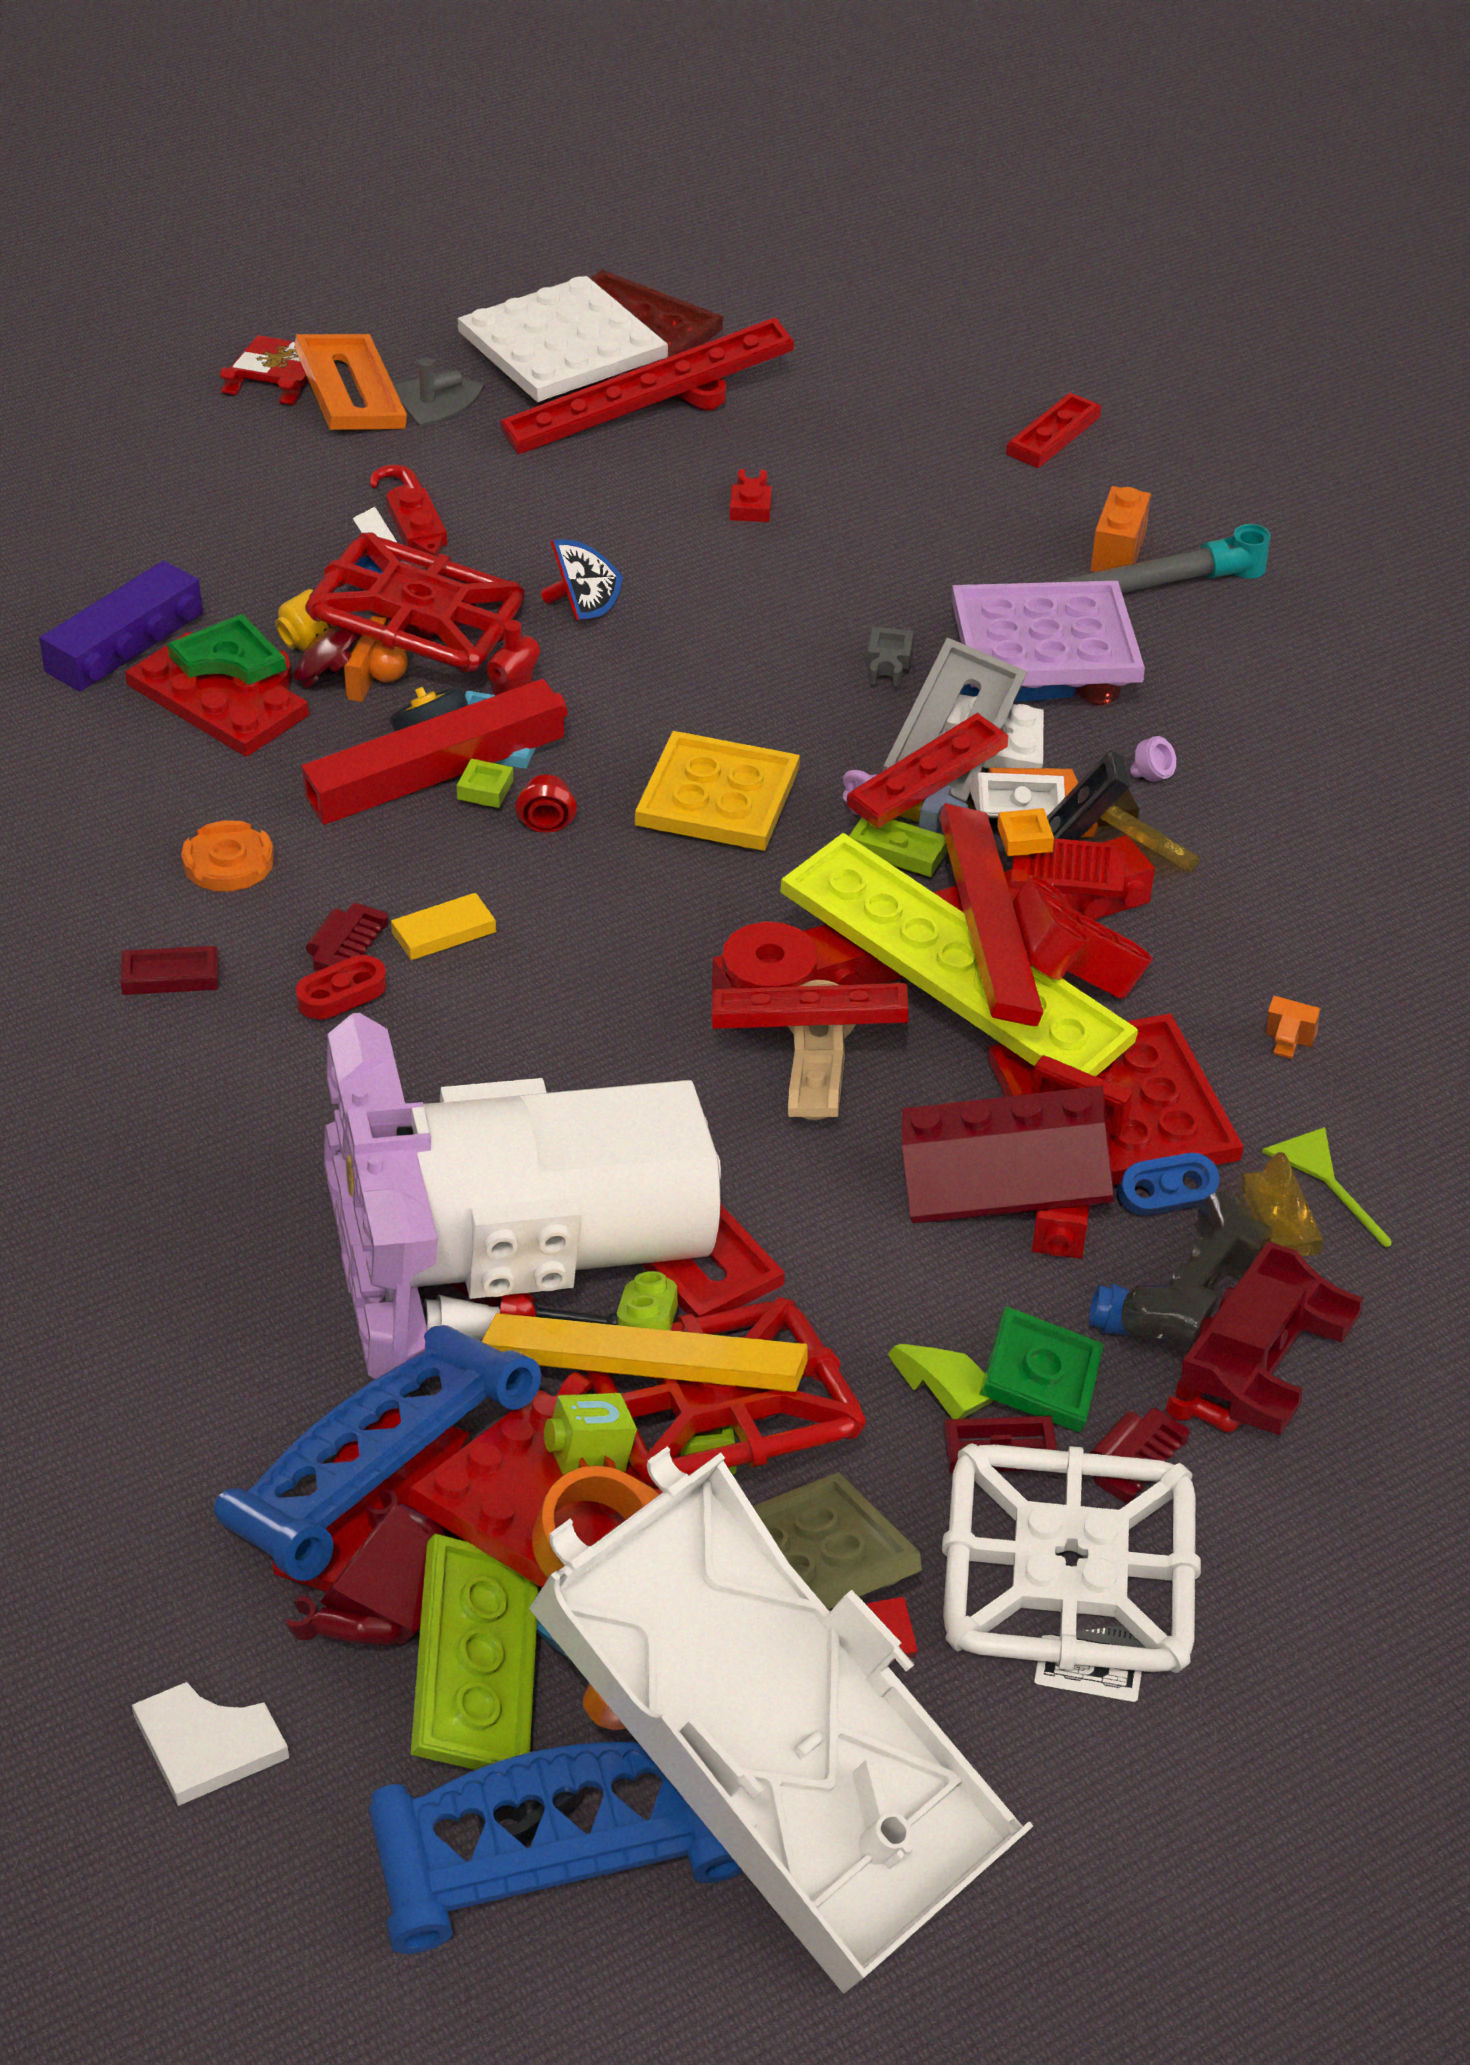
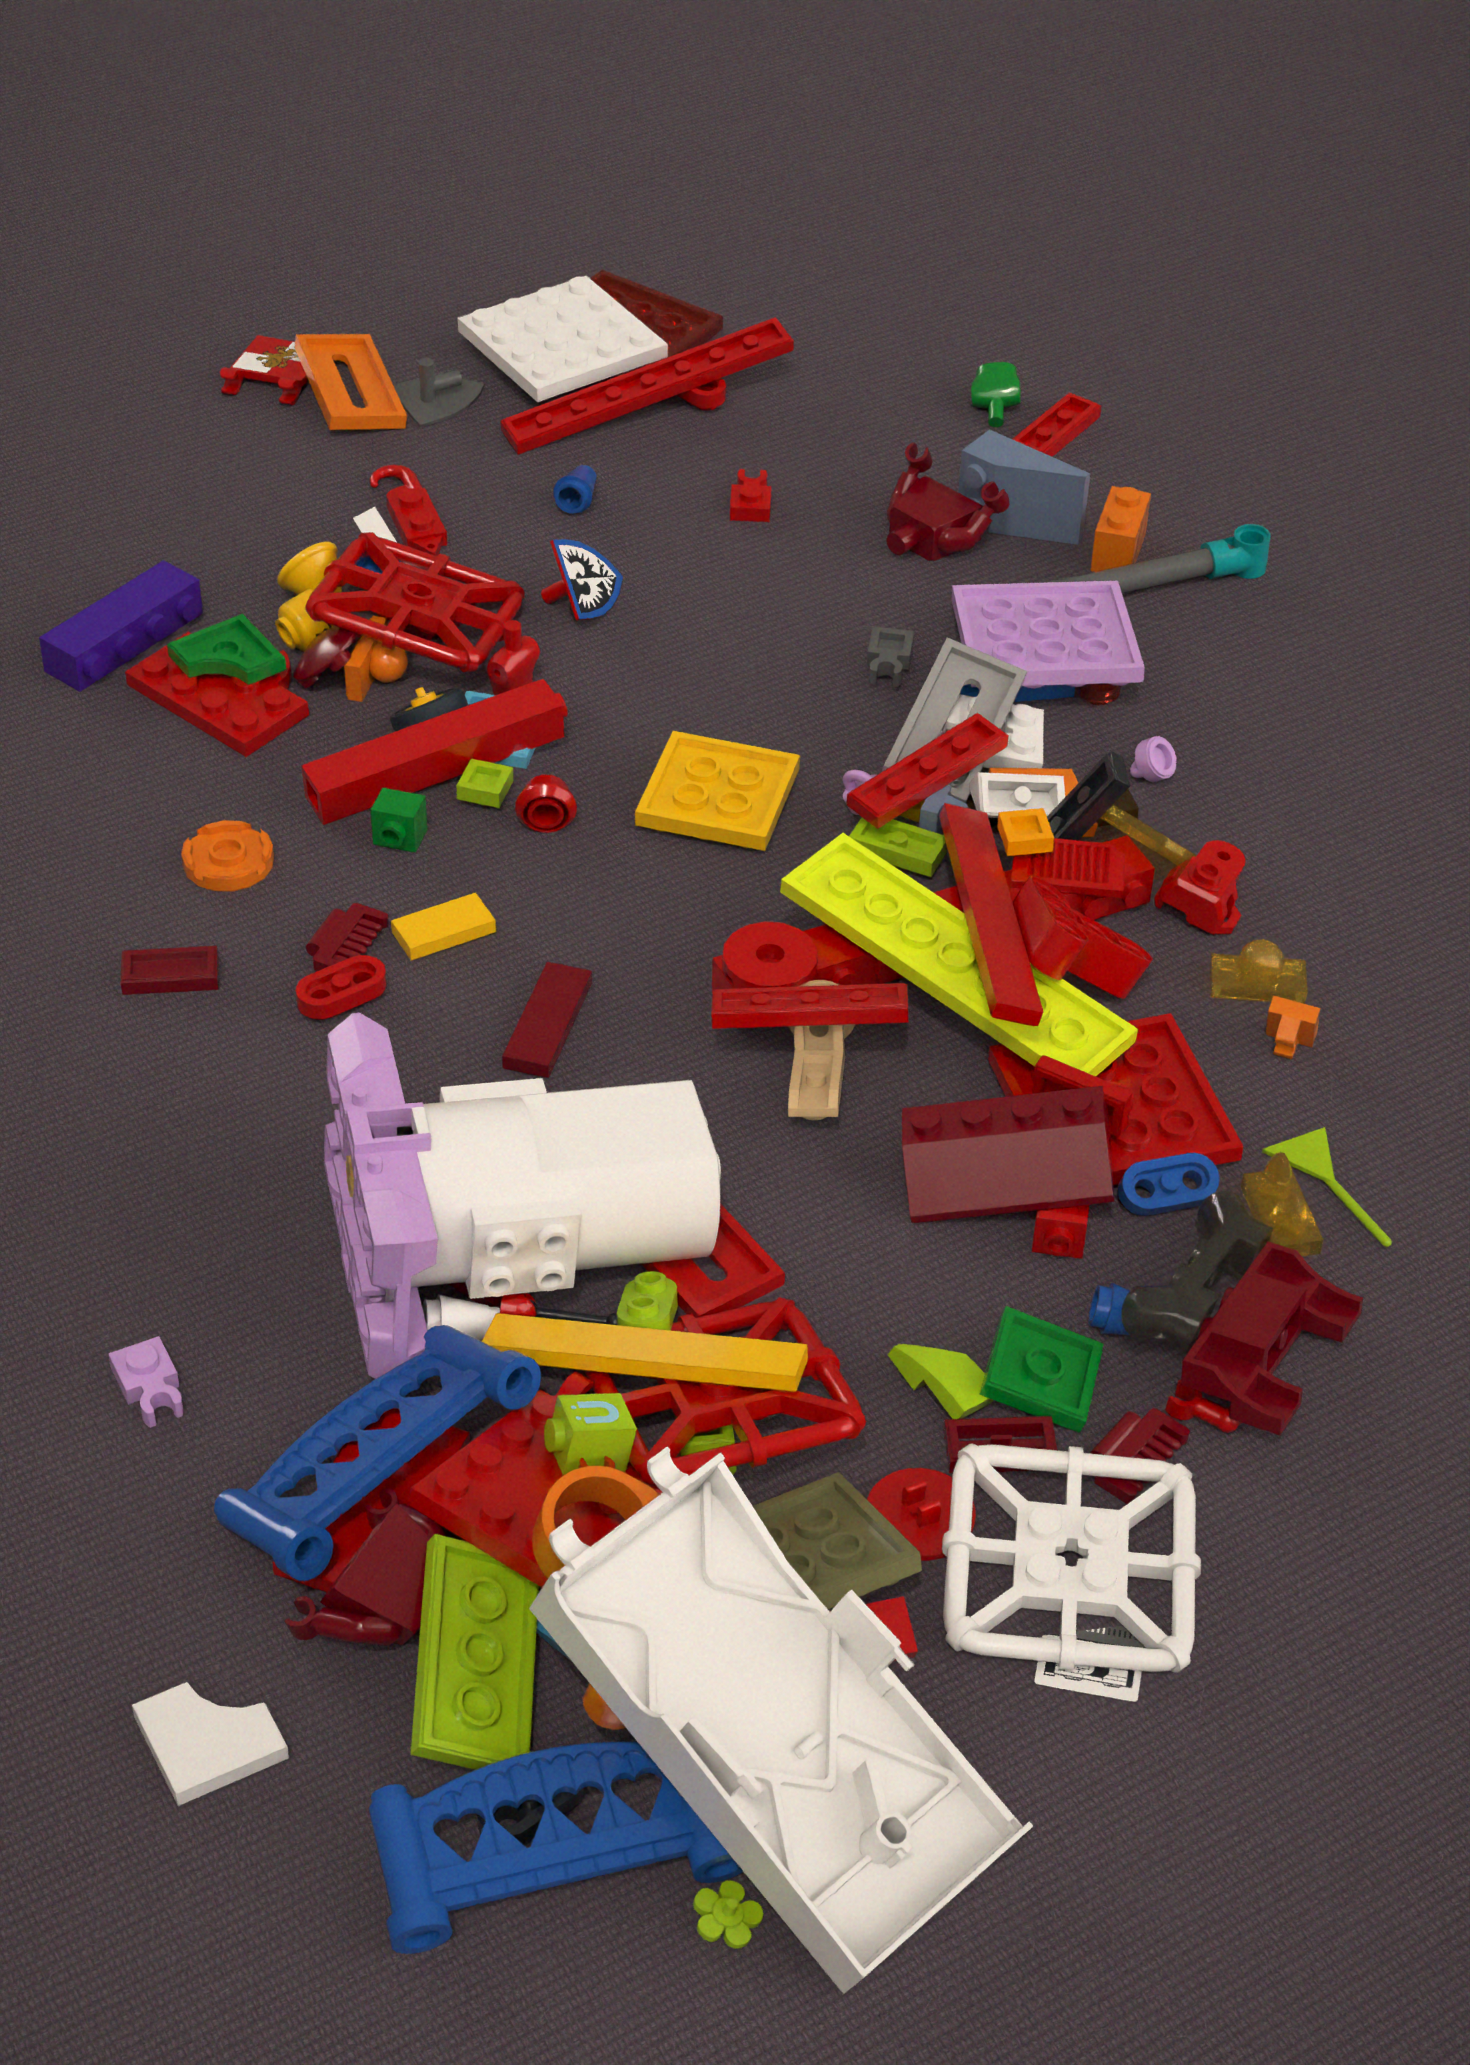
none -> lavender plate [108,1336,183,1428]
none -> yellow hat [277,541,342,595]
none -> green plate [371,788,427,853]
none -> dark red tile [502,961,592,1078]
none -> blue cone [553,465,596,513]
none -> lime plant [693,1880,763,1949]
none -> red piece [867,1468,976,1561]
none -> dark red torso [886,442,1010,561]
none -> sand blue slope [958,429,1090,545]
none -> green piece [971,362,1021,427]
none -> red piece [1154,840,1246,934]
none -> clear yellow tile [1209,939,1308,1004]

